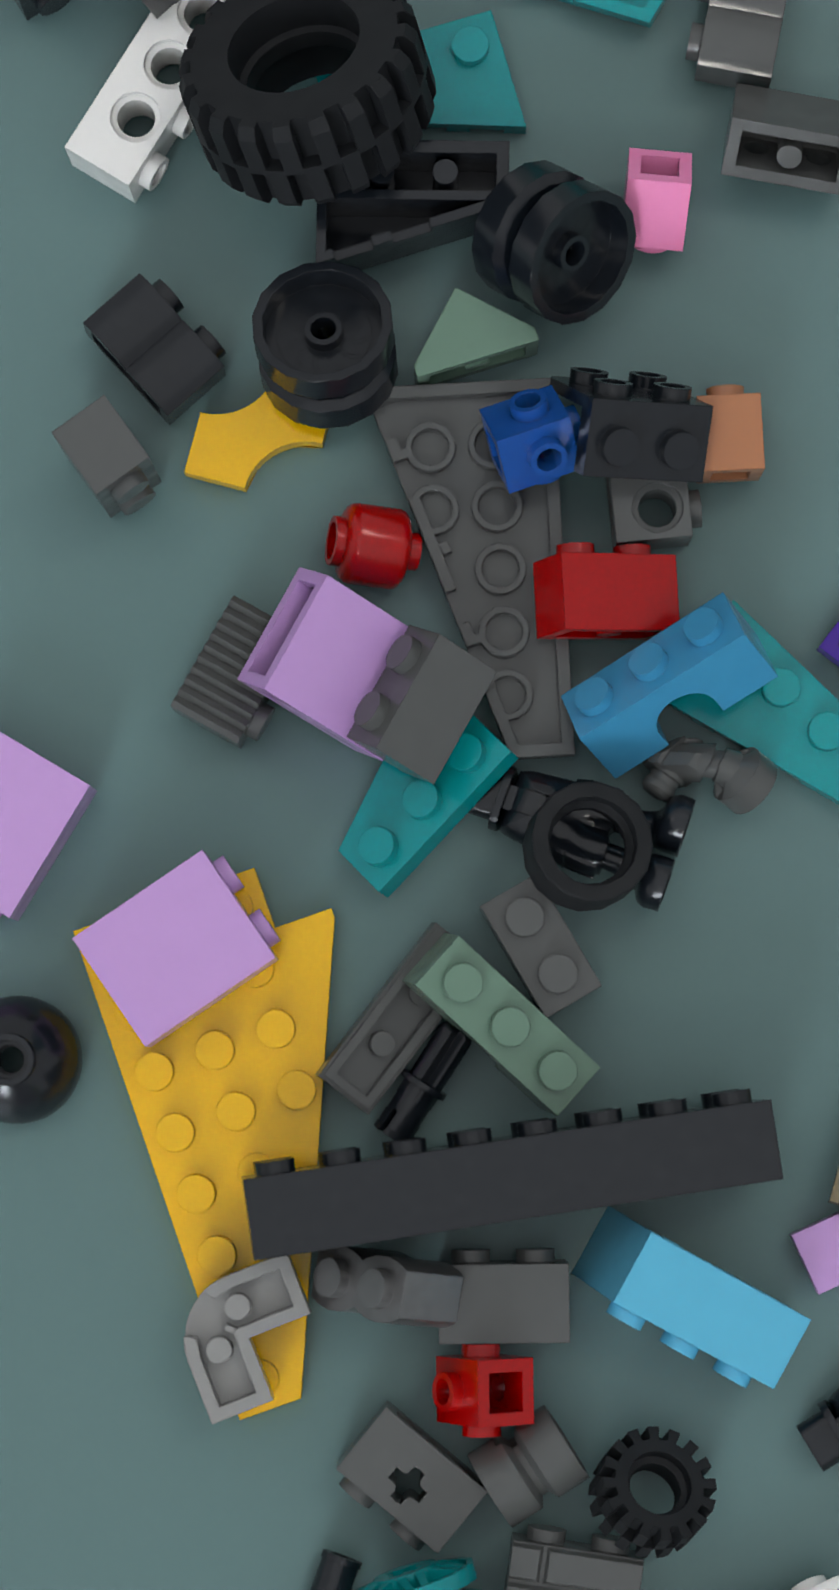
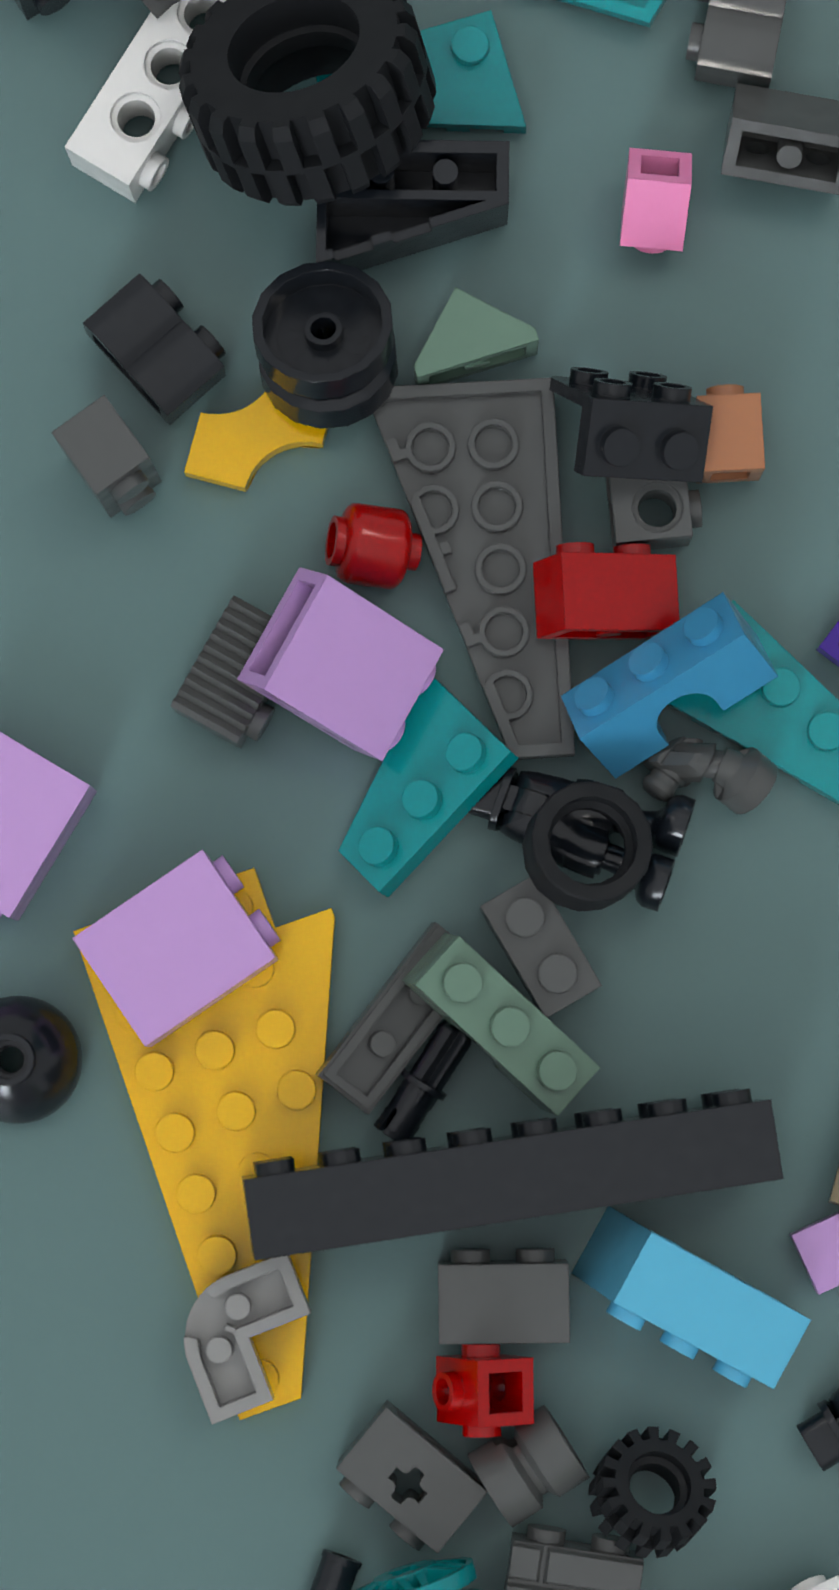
flat silver brick [311,1246,464,1328] -> none
dark grey brick [347,625,497,784] -> none
black wheel [472,160,636,325] -> none
blue brick [479,385,580,494] -> none

